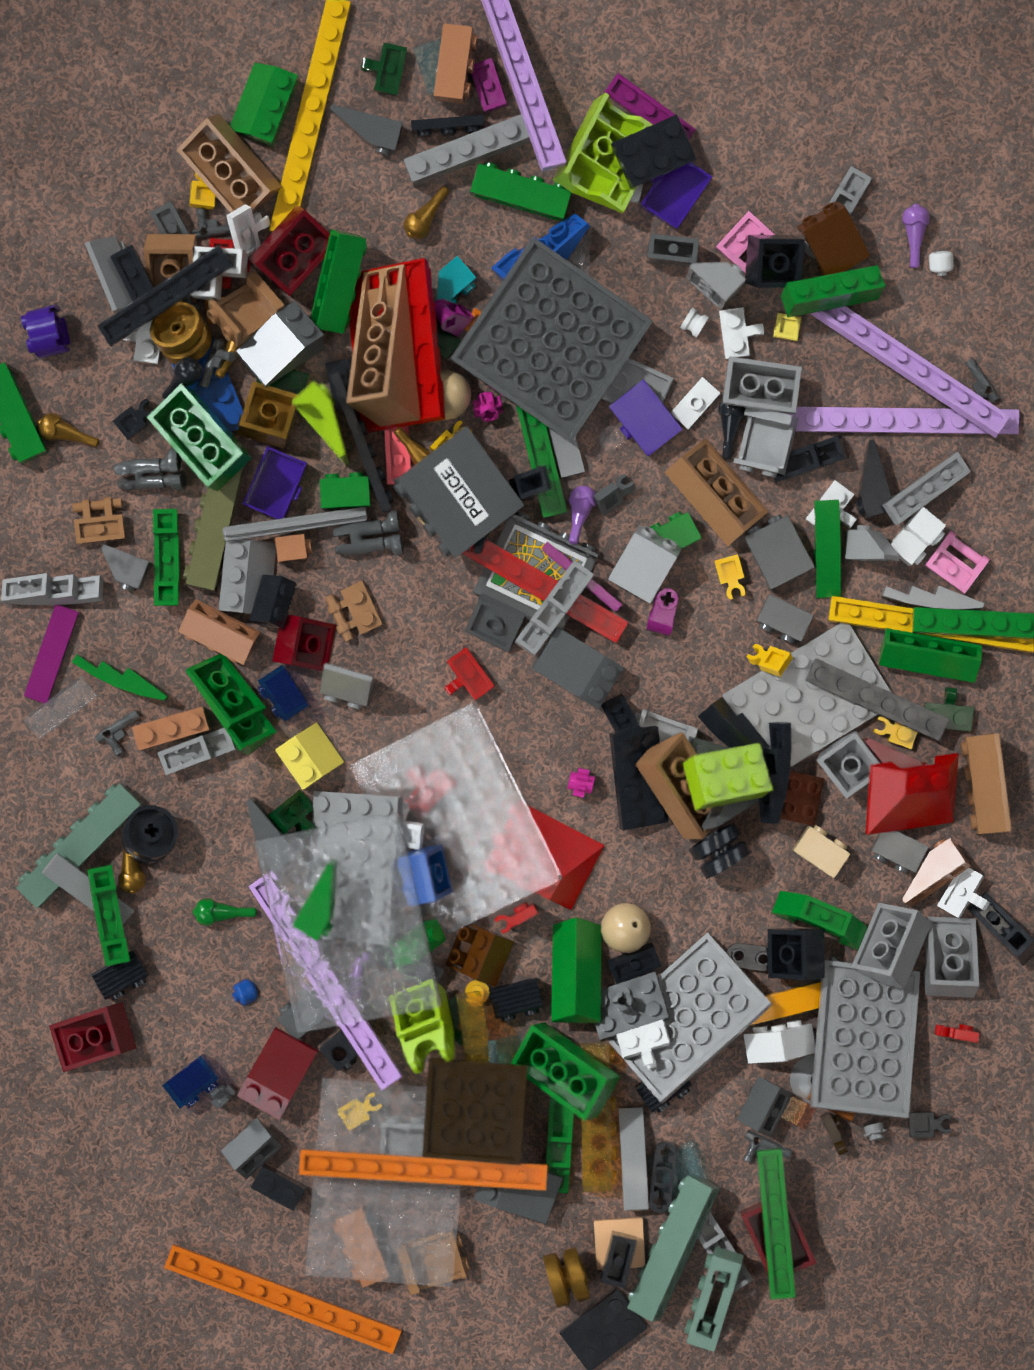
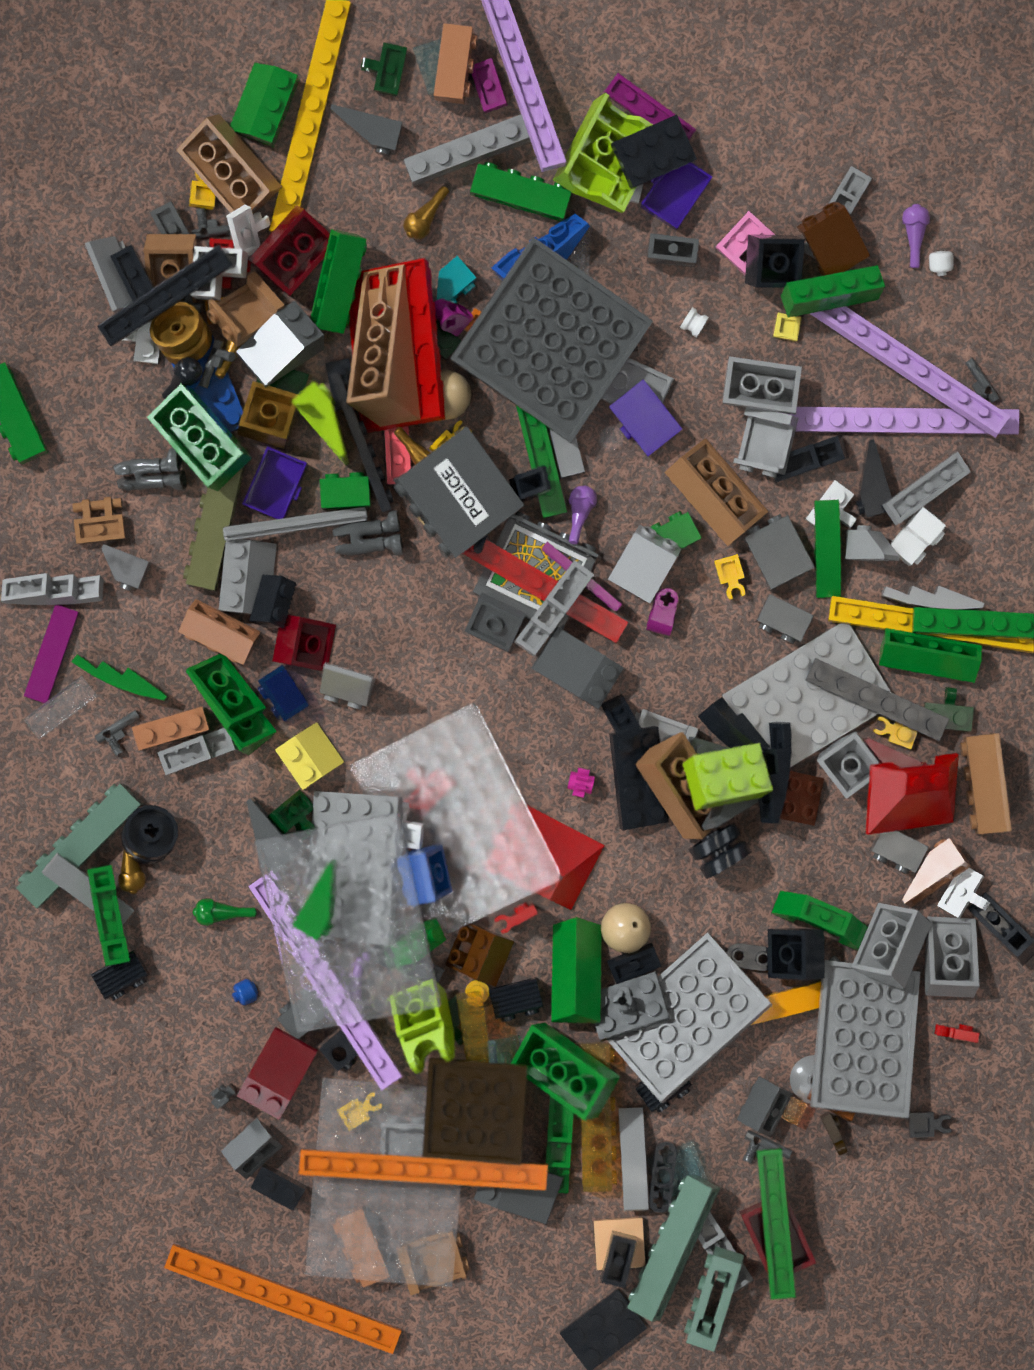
dark purple brick [21,304,70,359] -> none
pearl gold piece [37,413,99,447] -> none
dark red slope [49,1002,137,1072] -> none
black plate [113,398,156,441] -> none
green slope [153,509,180,606] -> none
clear blue brick [162,1054,221,1109] -> none
nougat brick [275,534,312,563] -> none
medium nougat plate [325,581,383,642] -> none
black plate [411,115,485,138] -> none
red plate [444,647,495,701] -> none
dark pink gear [472,392,503,422] -> none
pearl gold wheel [543,1247,590,1308] -> none
dark grey plate [594,474,636,516] -> none
white plate [616,1019,671,1070] -> none
white plate [670,377,720,430] -> none
light grey slope [686,262,746,310] -> none
black piece [718,400,746,459] -> none
white plate [719,307,764,359] -> none
white brick [743,1020,815,1063] -> none
yellow plate [746,644,793,677] -> none
tan brick [792,825,850,878] -> none
light grey plate [864,1122,887,1141] -> none
bright pink plate [925,530,990,594] -> none

